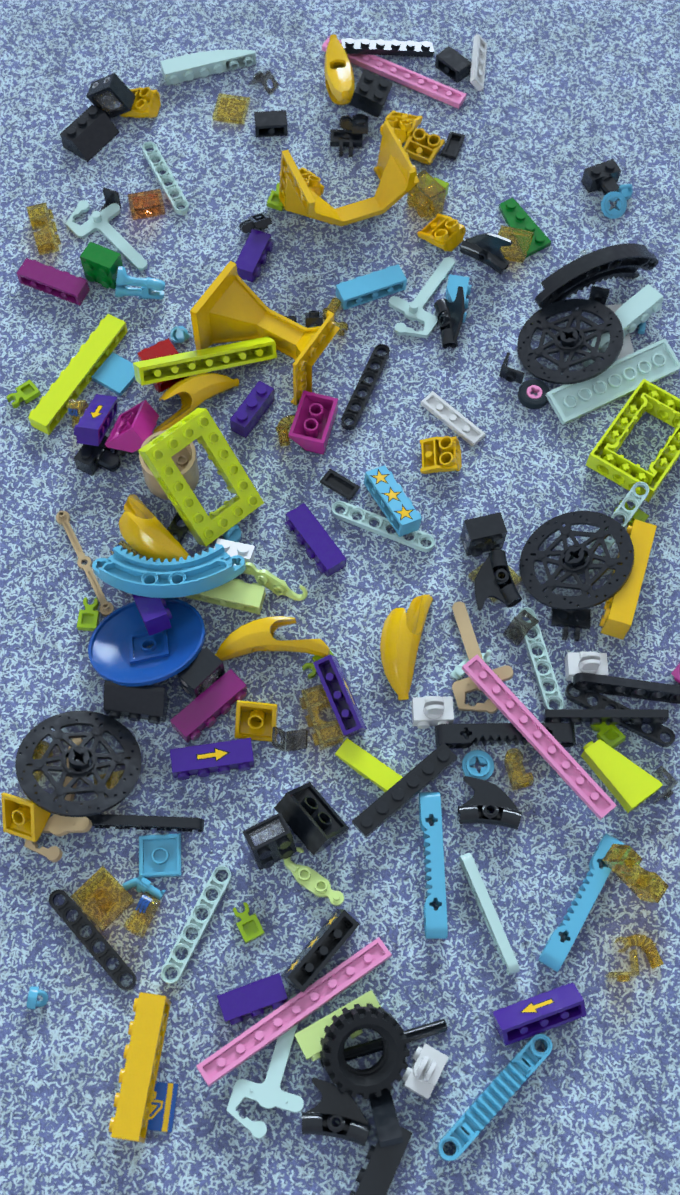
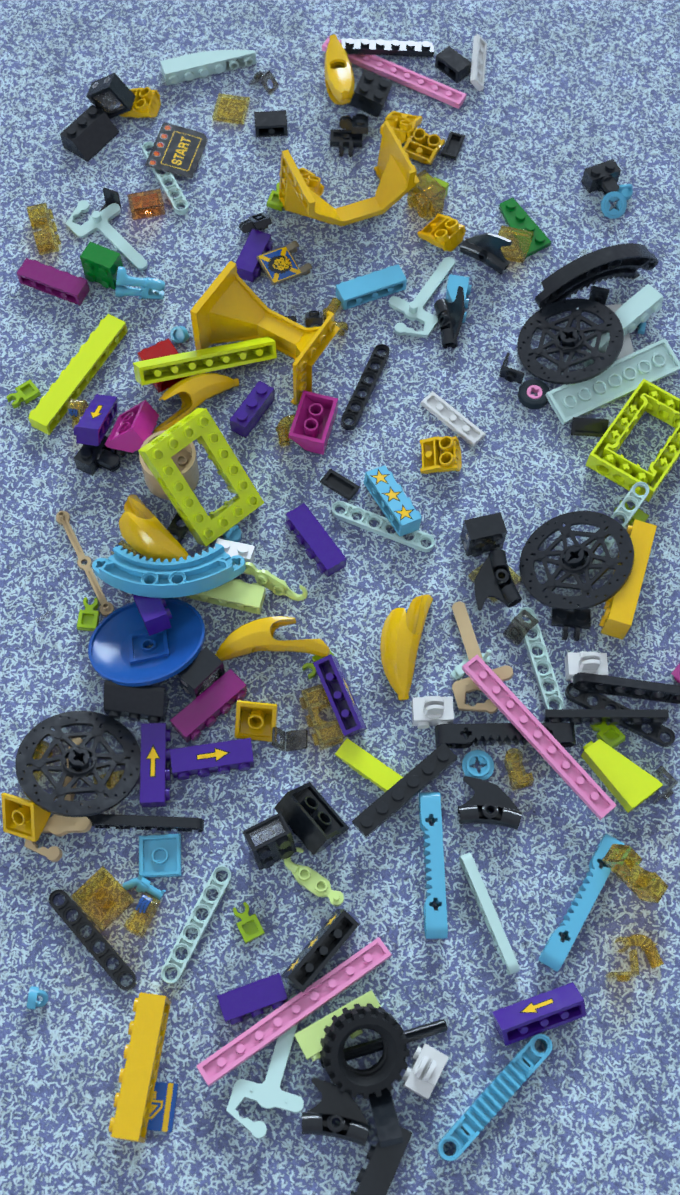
medium azure tile [92,352,135,396] -> none
none -> dark purple brick [140,723,171,808]
none -> black sticker [145,122,208,179]
none -> flag [257,241,312,285]
none -> black tile [570,417,609,437]

